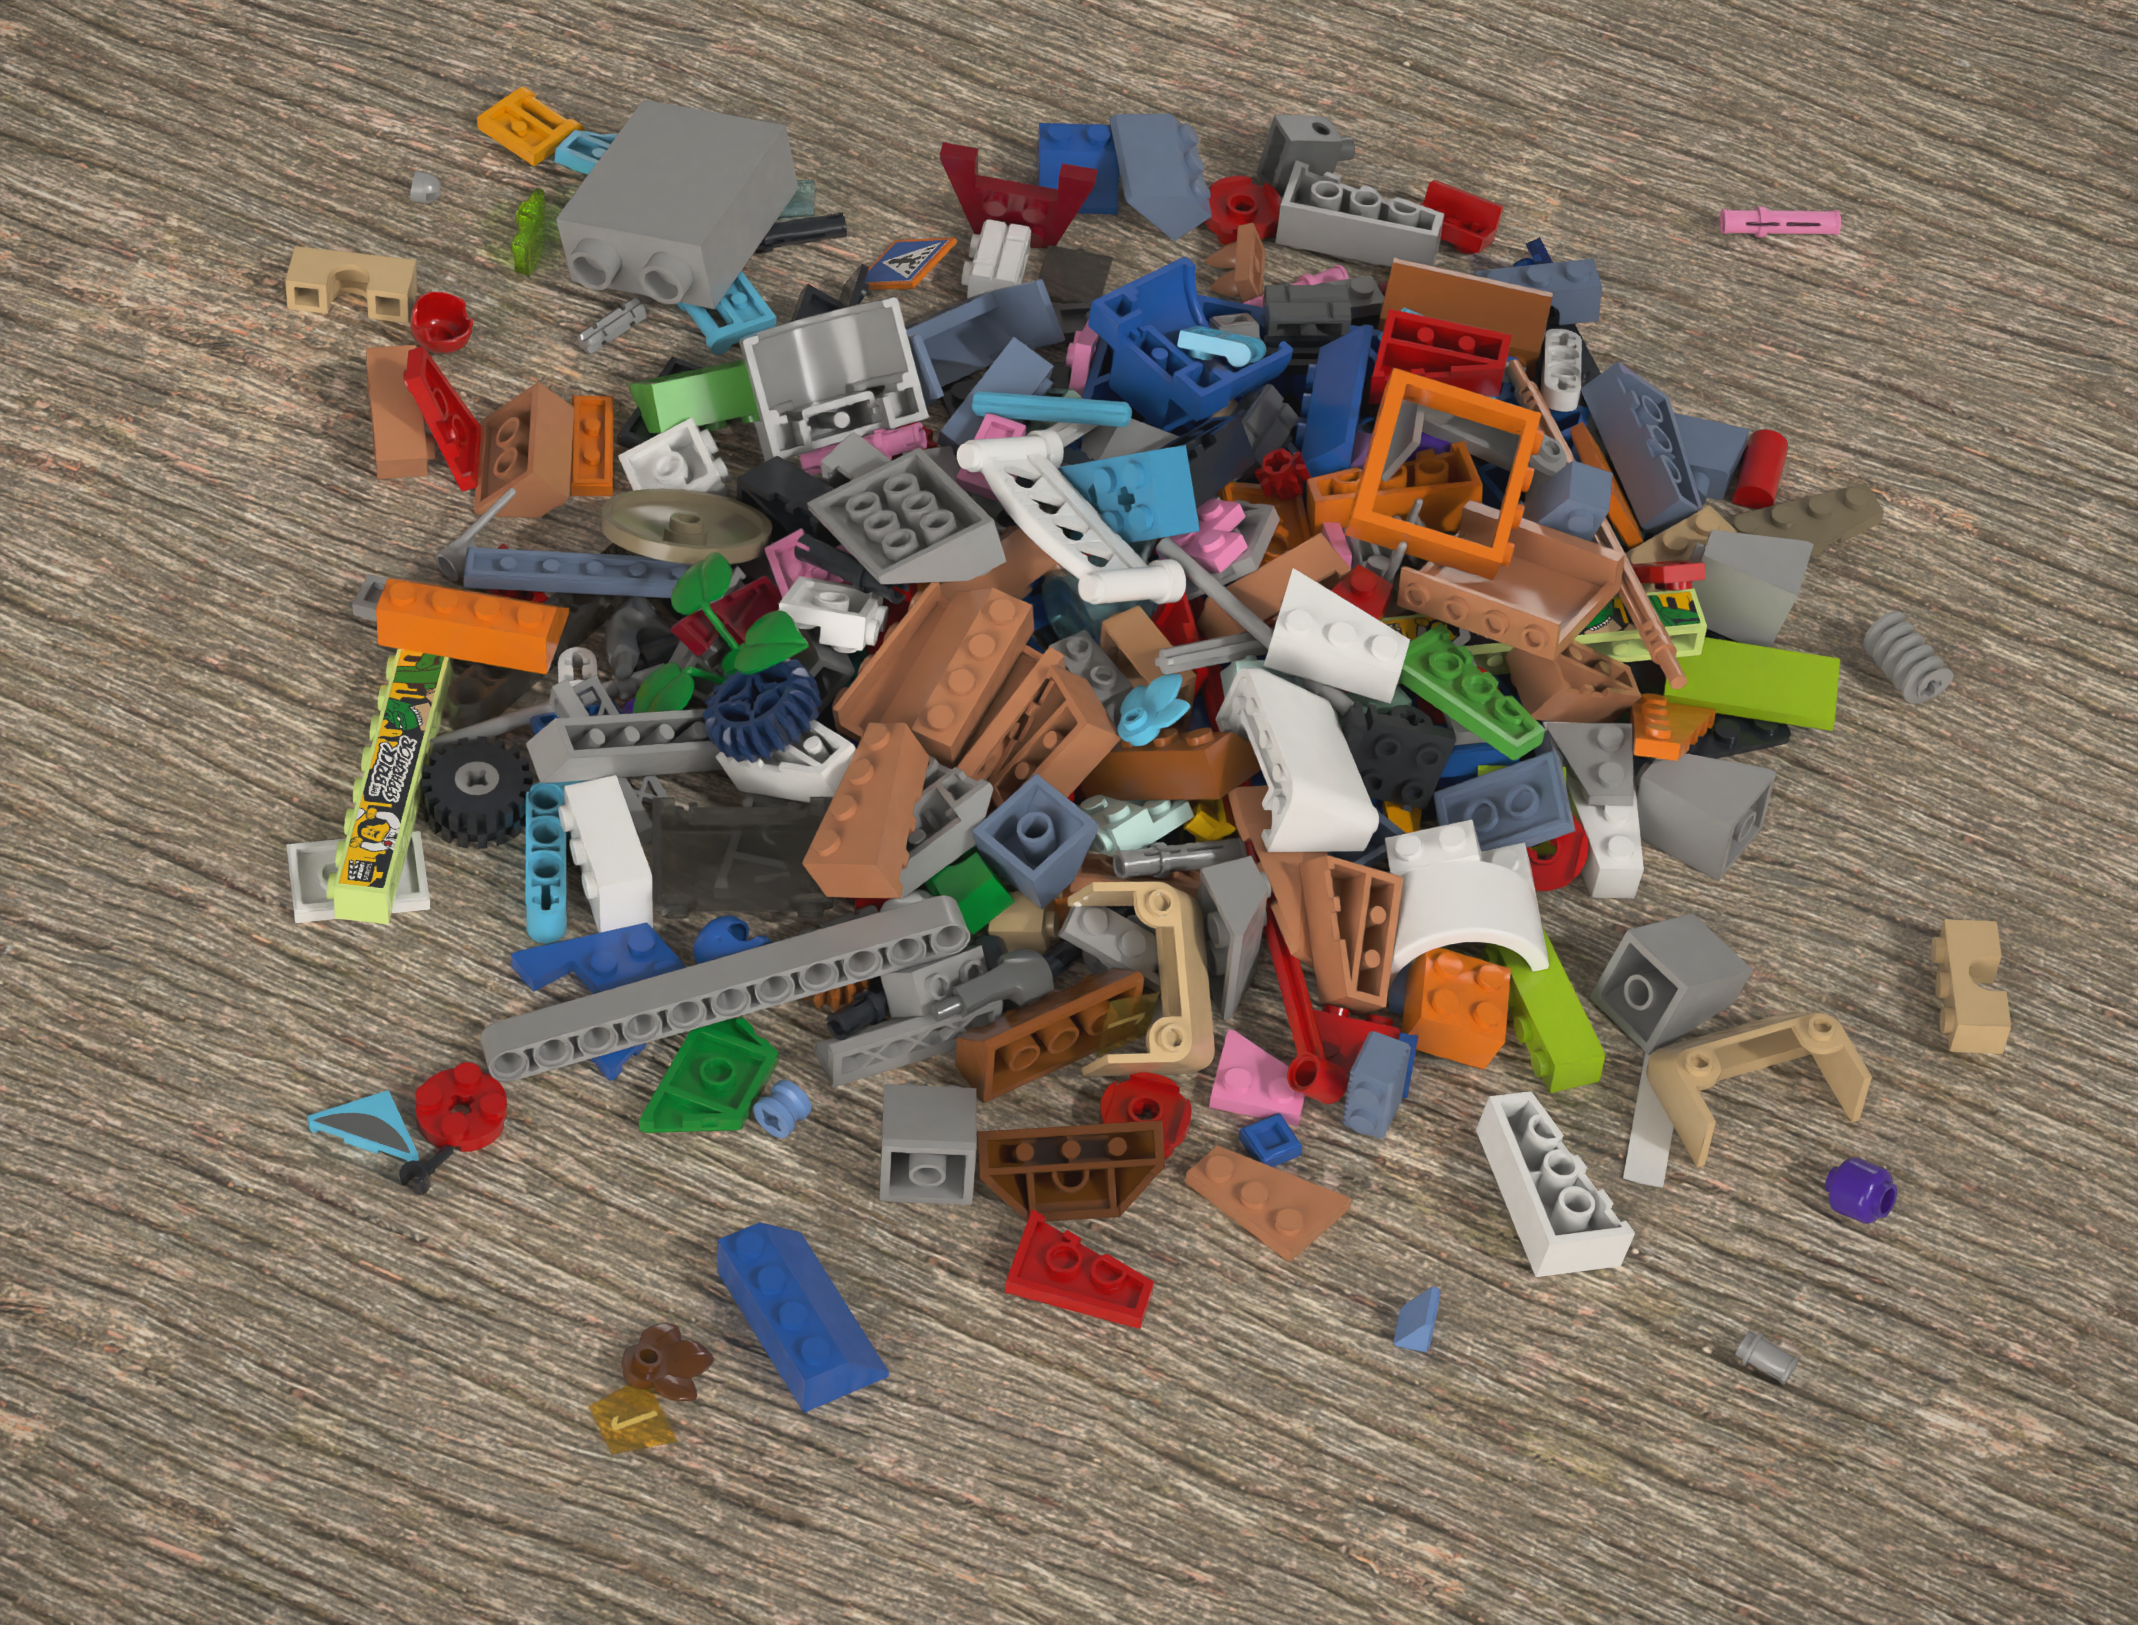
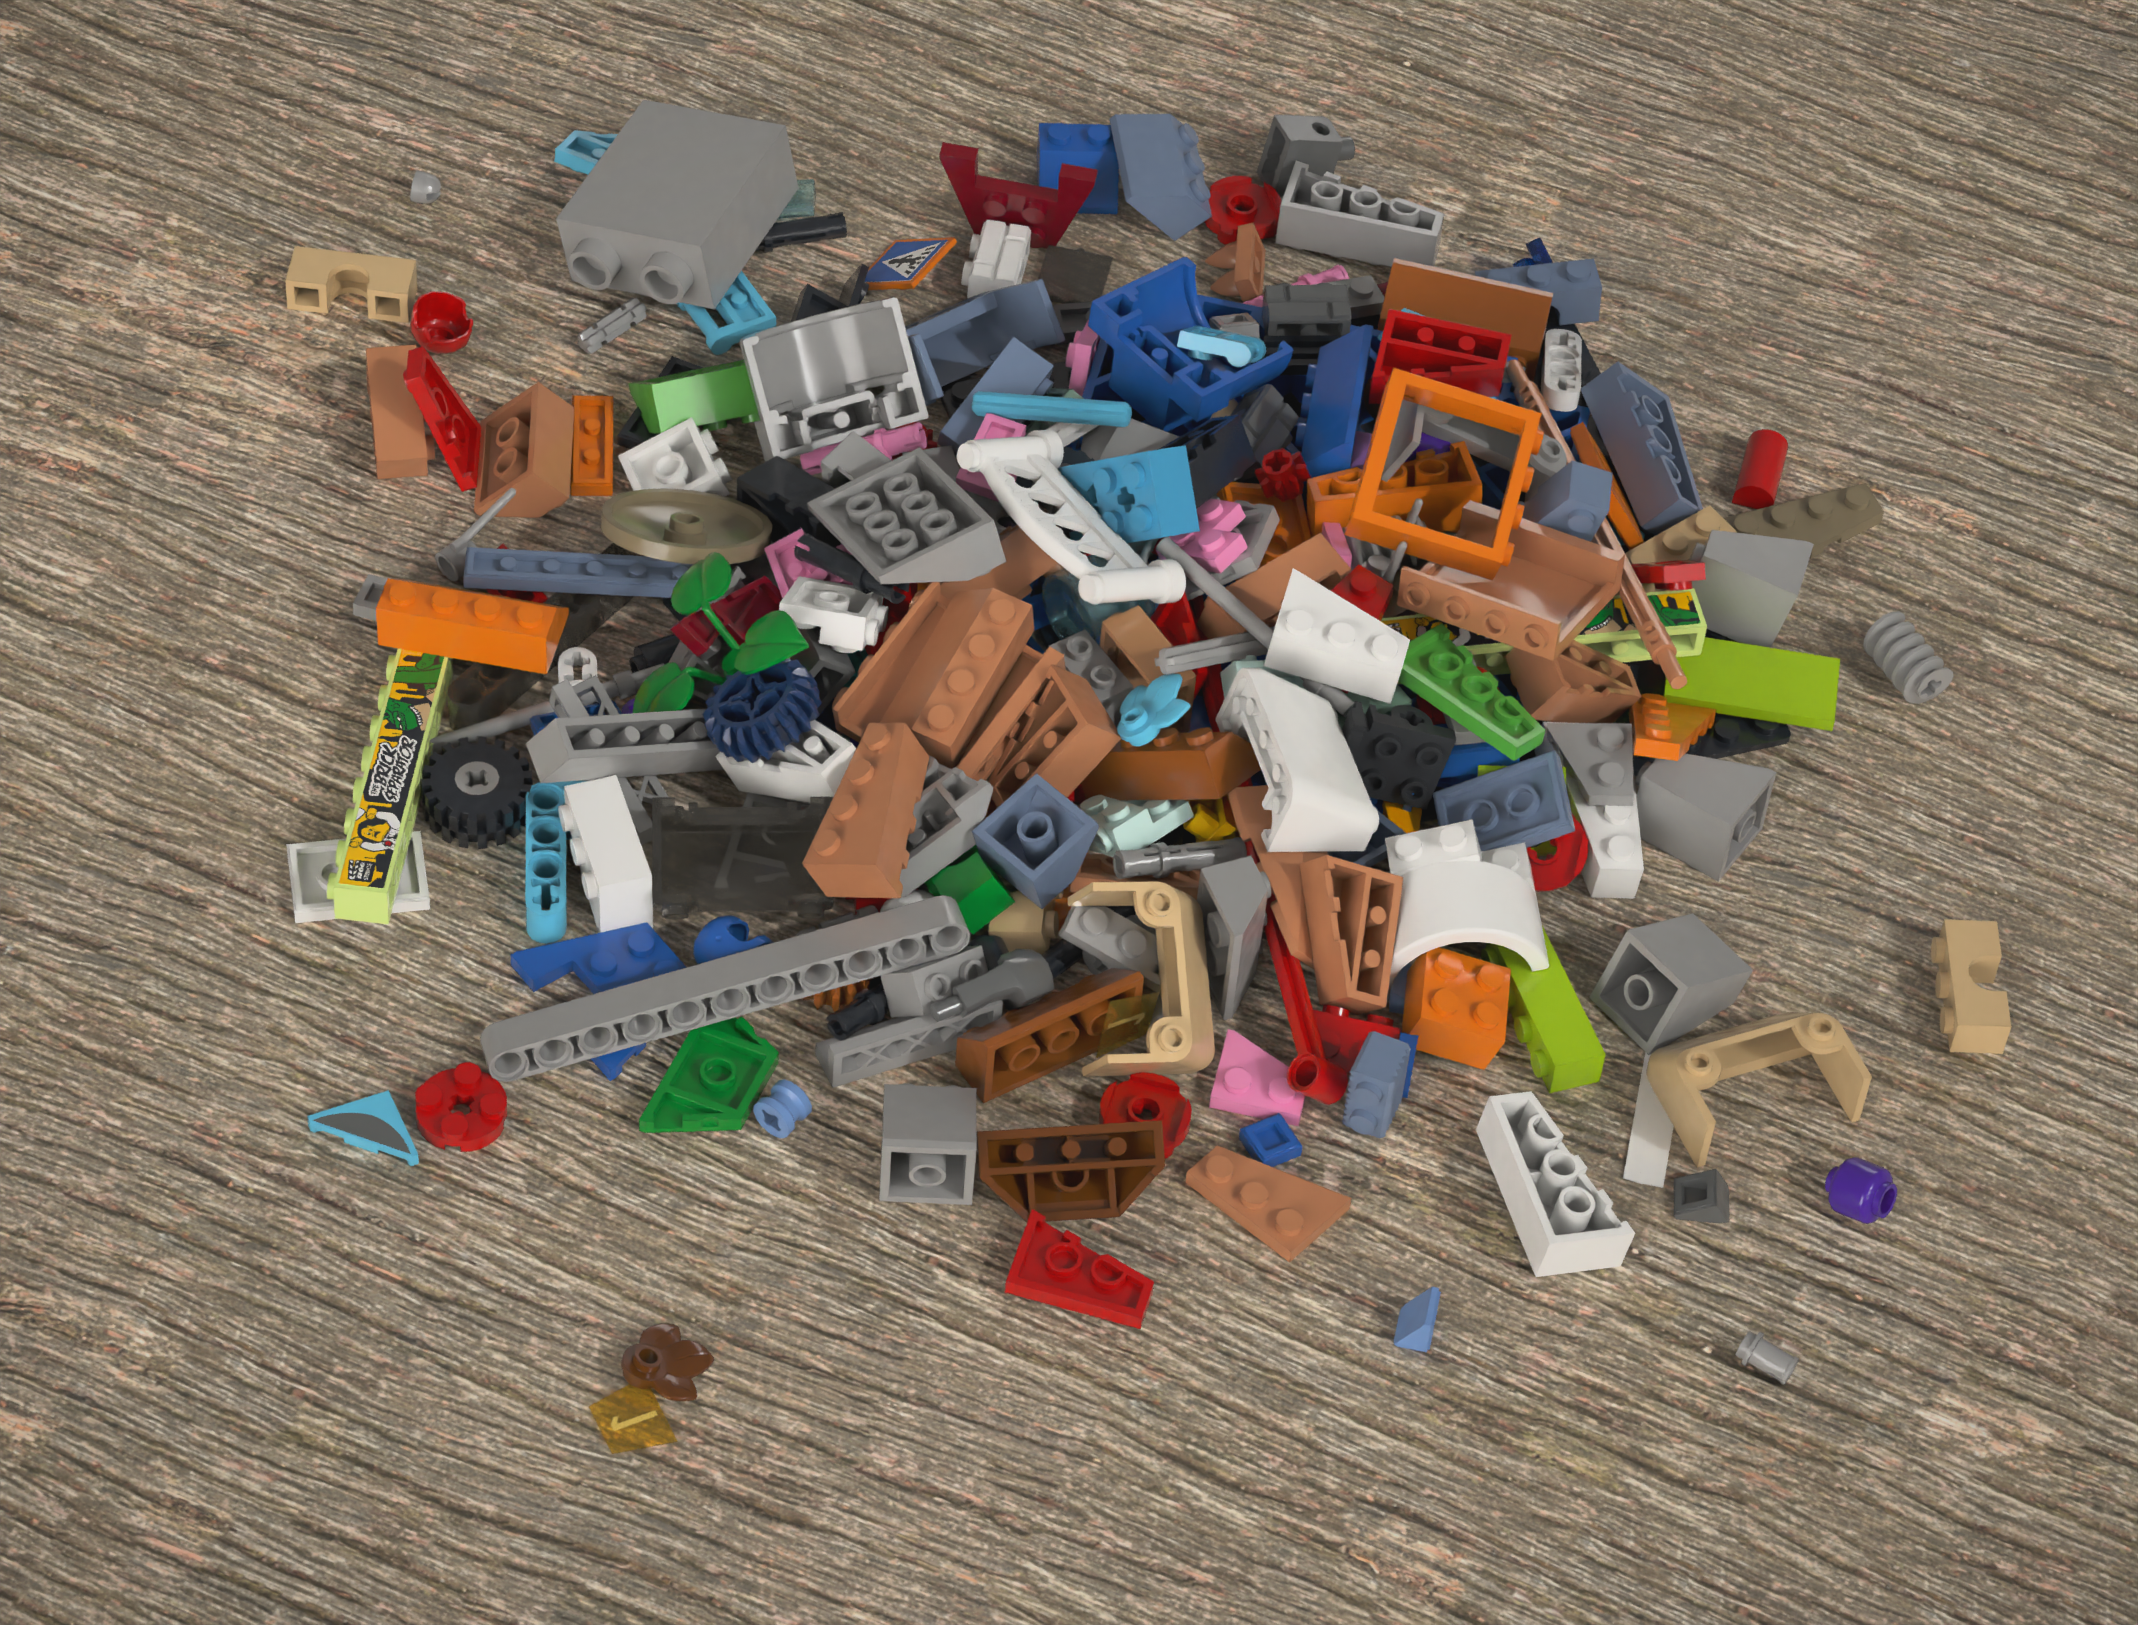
black hand [399,1145,454,1195] -> none
light orange plate [477,86,584,166] -> none
clear neon green slope [511,188,546,277] -> none
dark grey animal [605,596,673,680] -> none
blue slope [717,1222,889,1413] -> none
red bracket [1420,180,1504,254] -> none
sand blue torso [1674,413,1750,505] -> none
bright pink pin [1719,206,1841,238] -> none
none -> dark grey slope [1674,1169,1730,1224]

